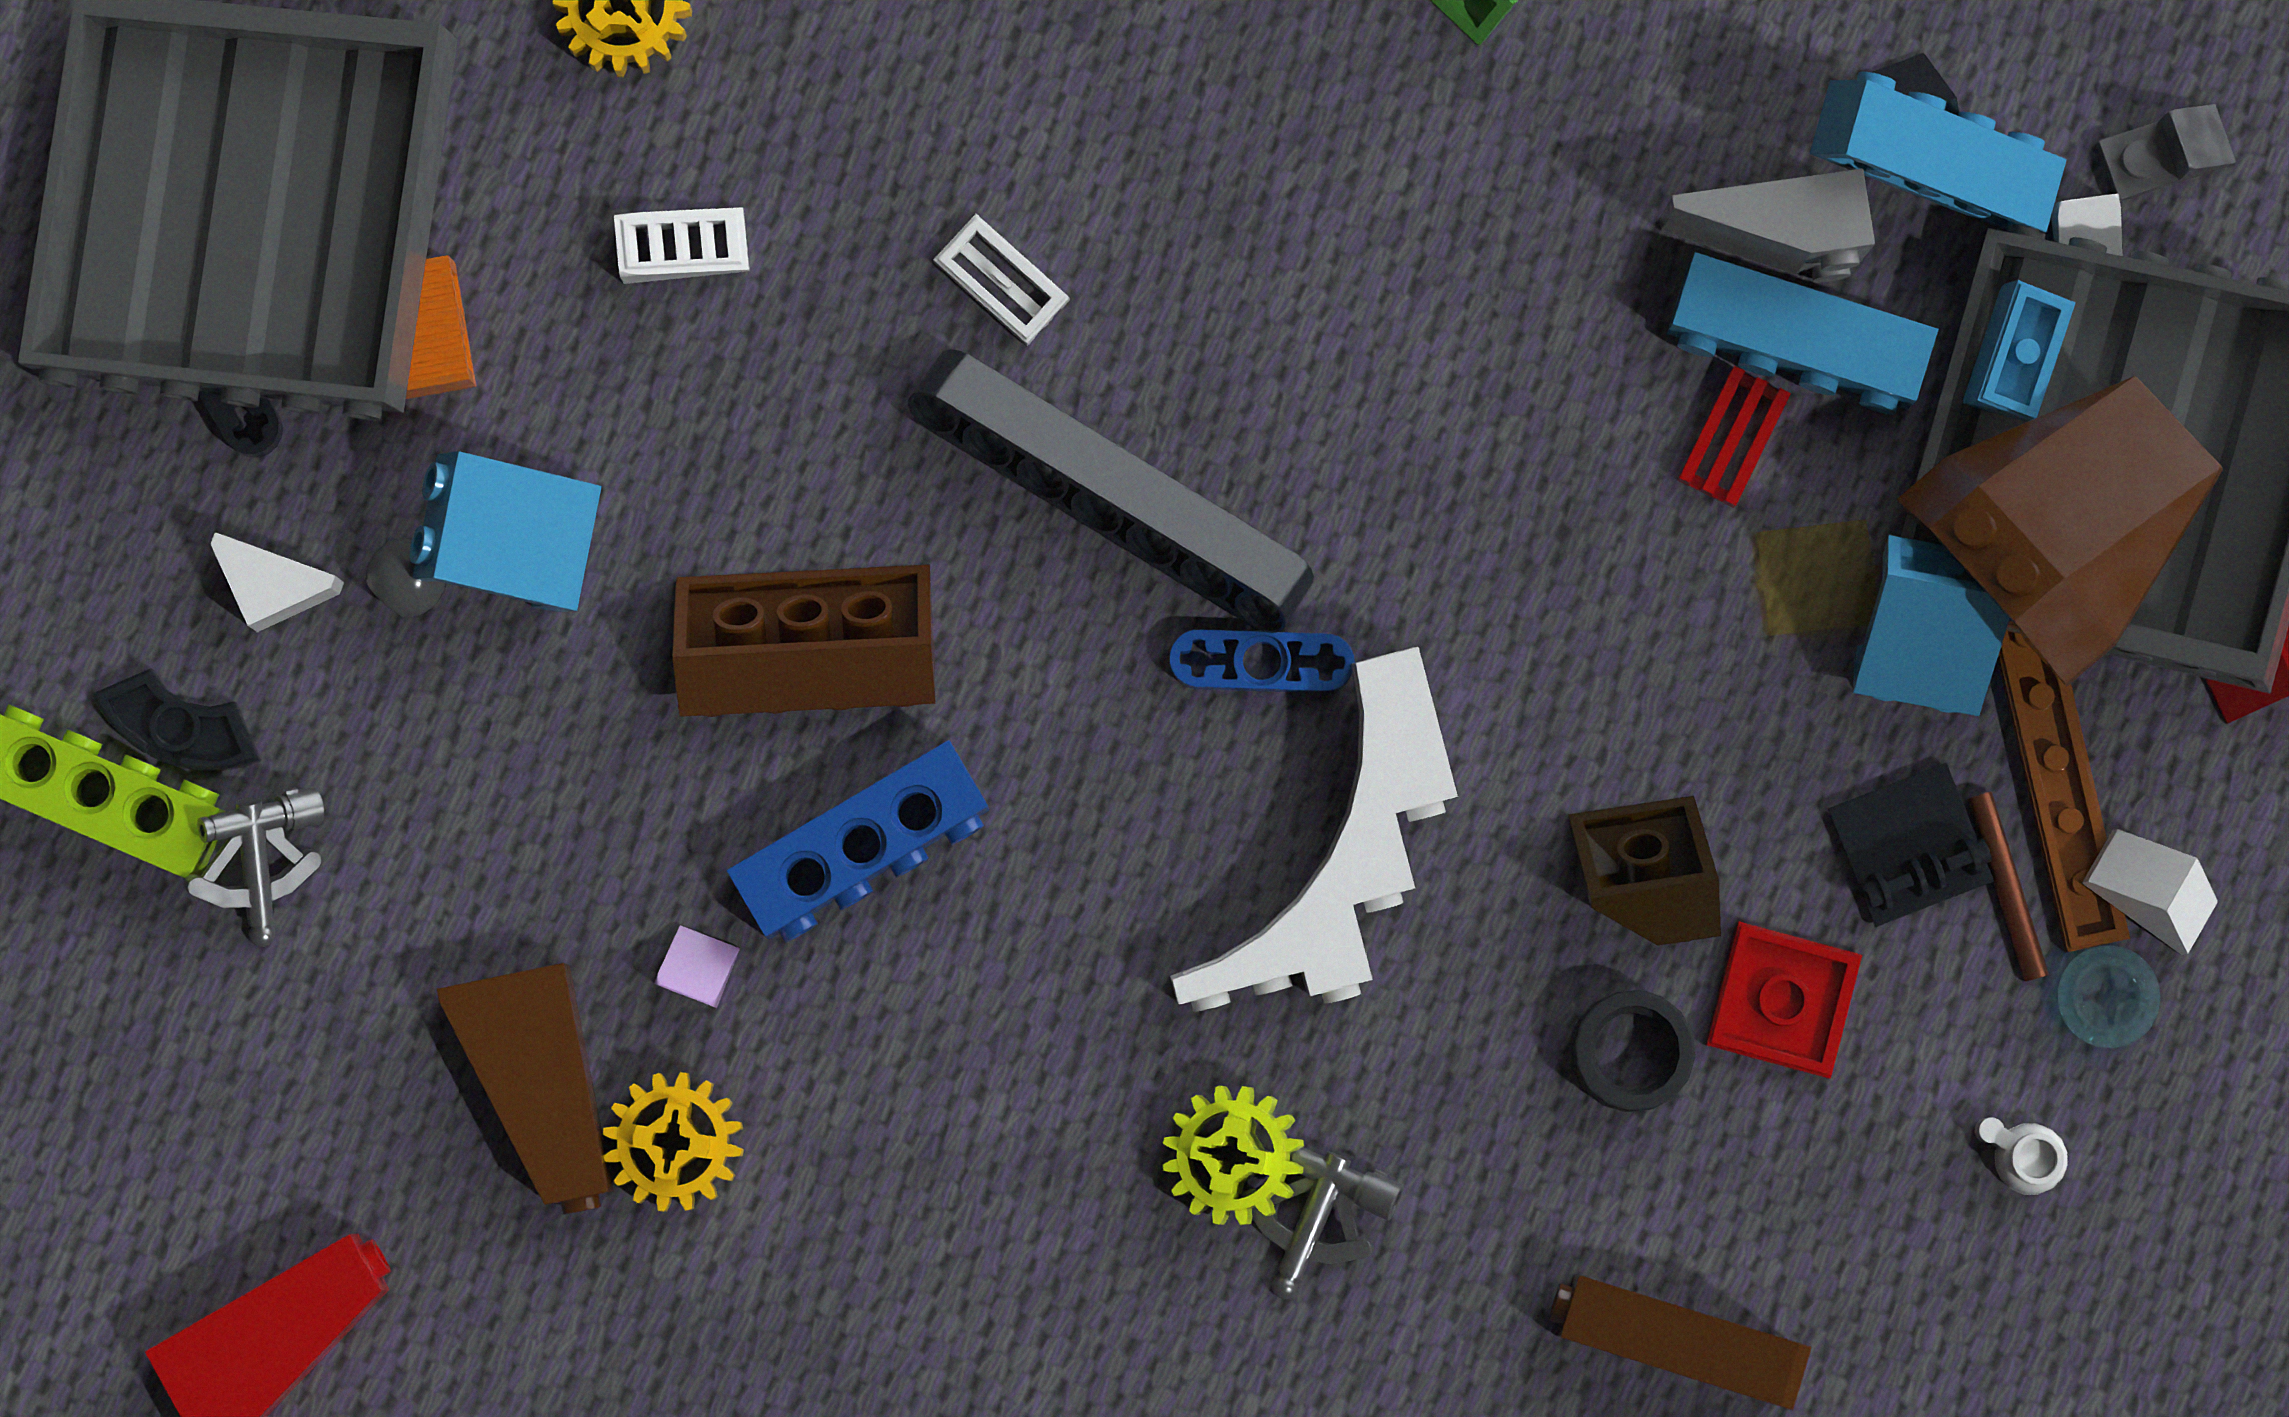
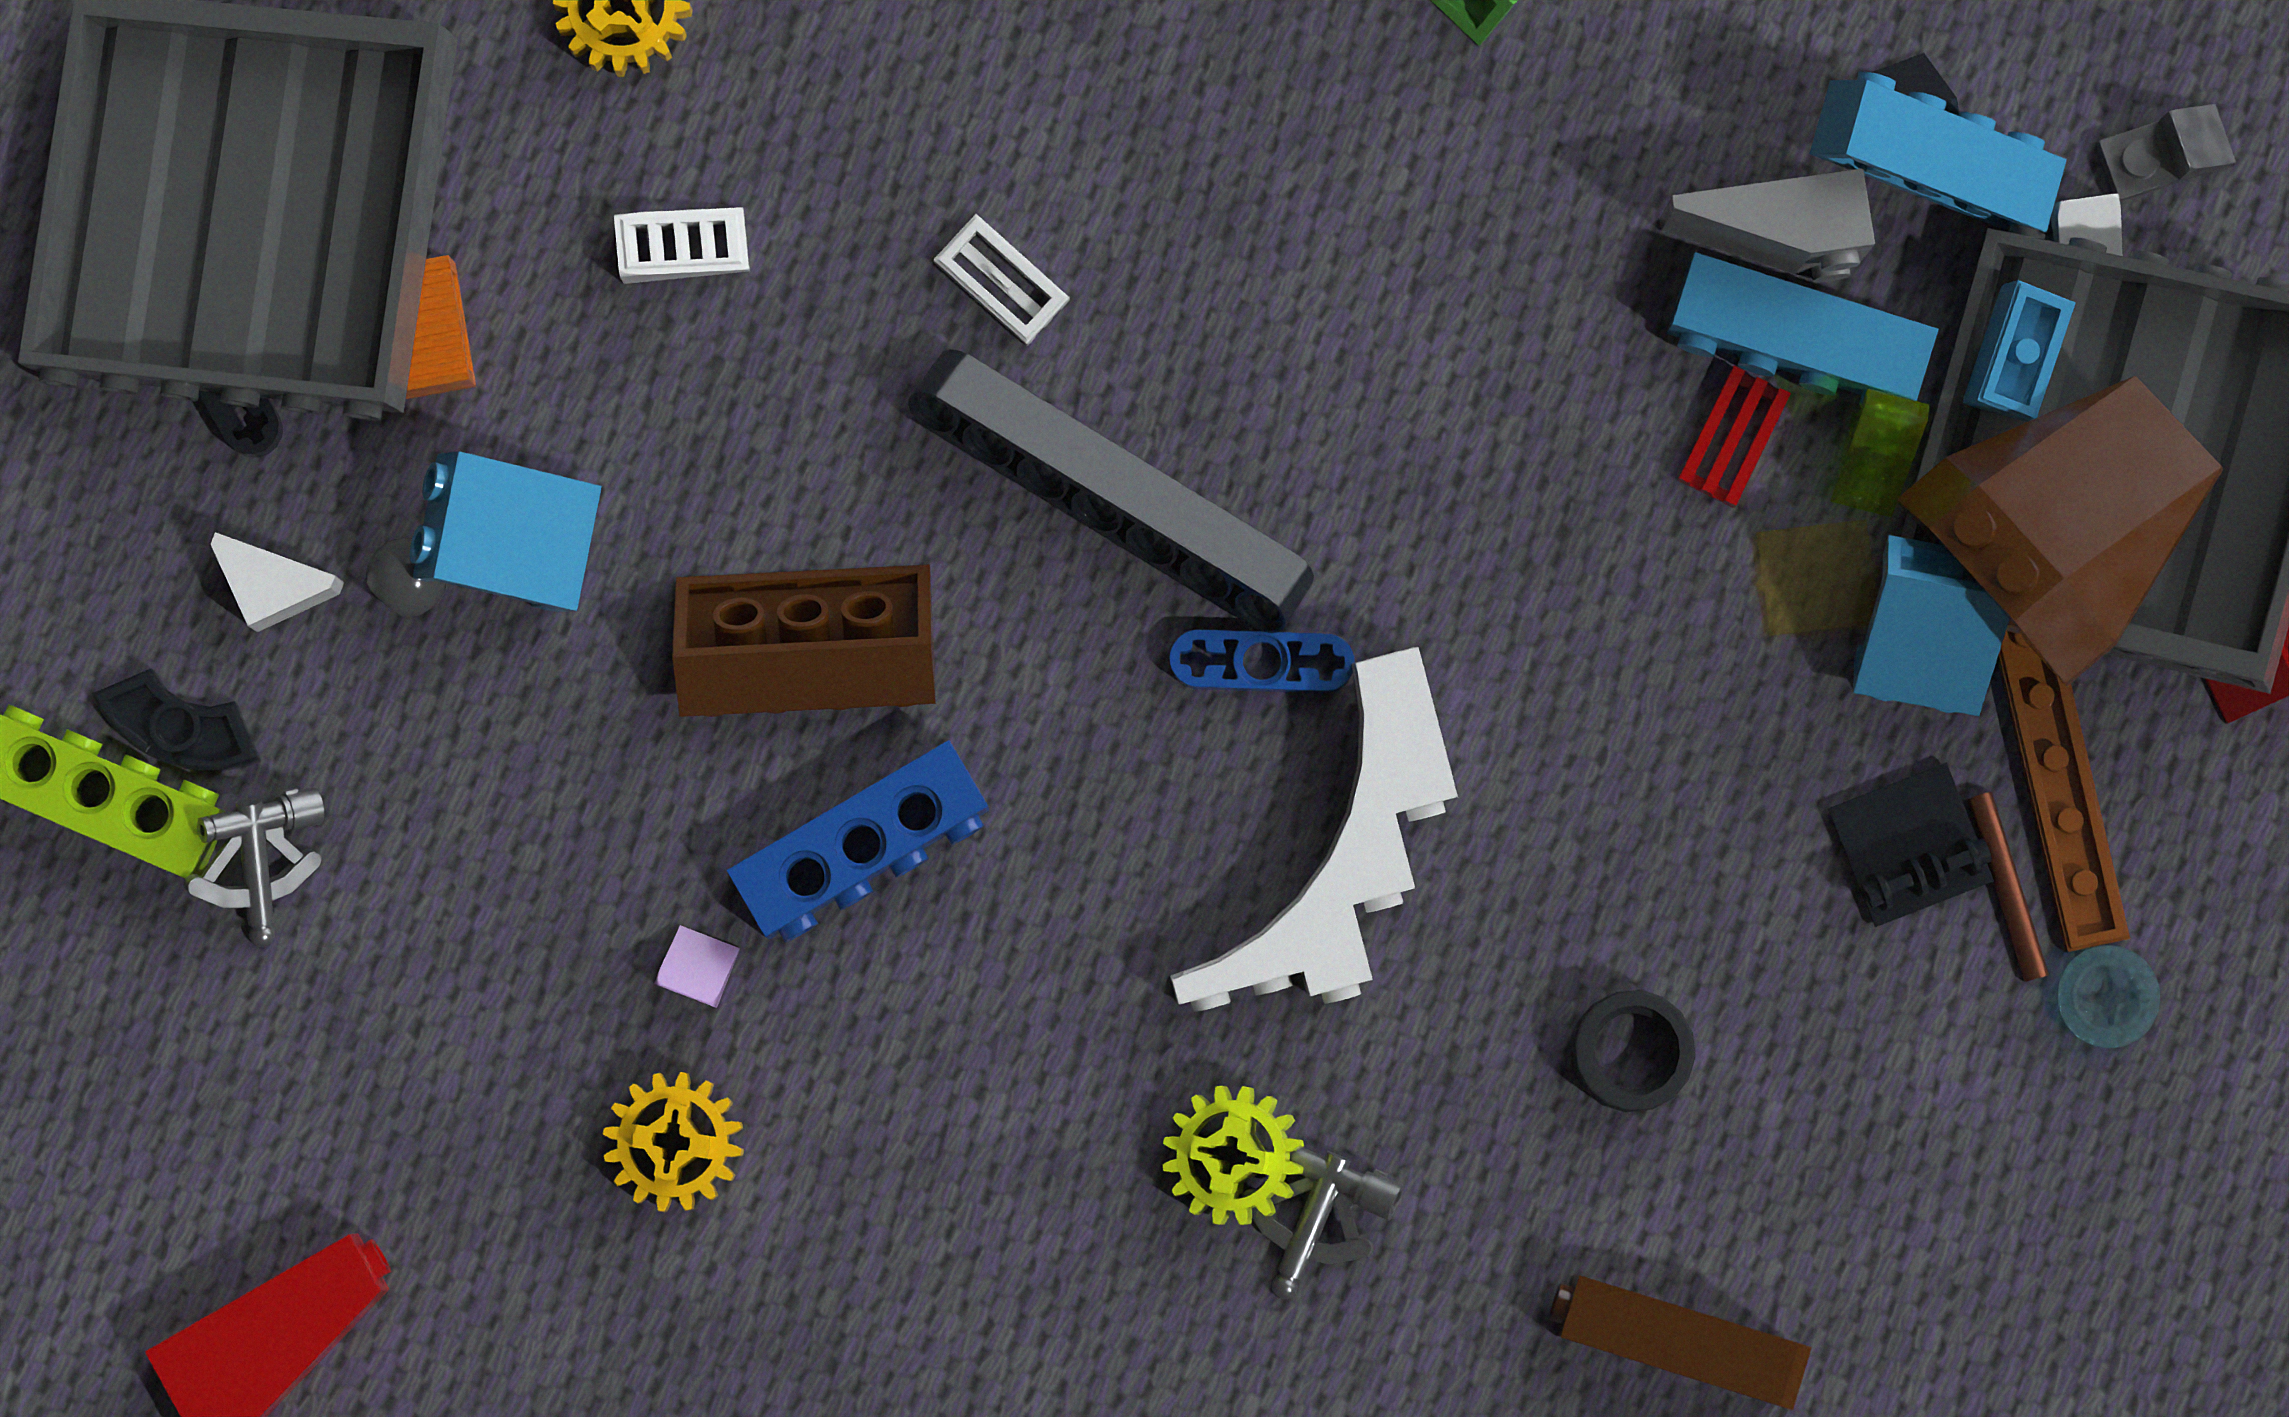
reddish brown slope [437,963,614,1215] -> none
dark brown slope [1568,796,1721,946] -> none
red tile [1705,921,1863,1079] -> none
white piece [1975,1118,2068,1195] -> none
white slope [2082,829,2218,955] -> none
none -> clear neon green slope [1830,388,1929,517]

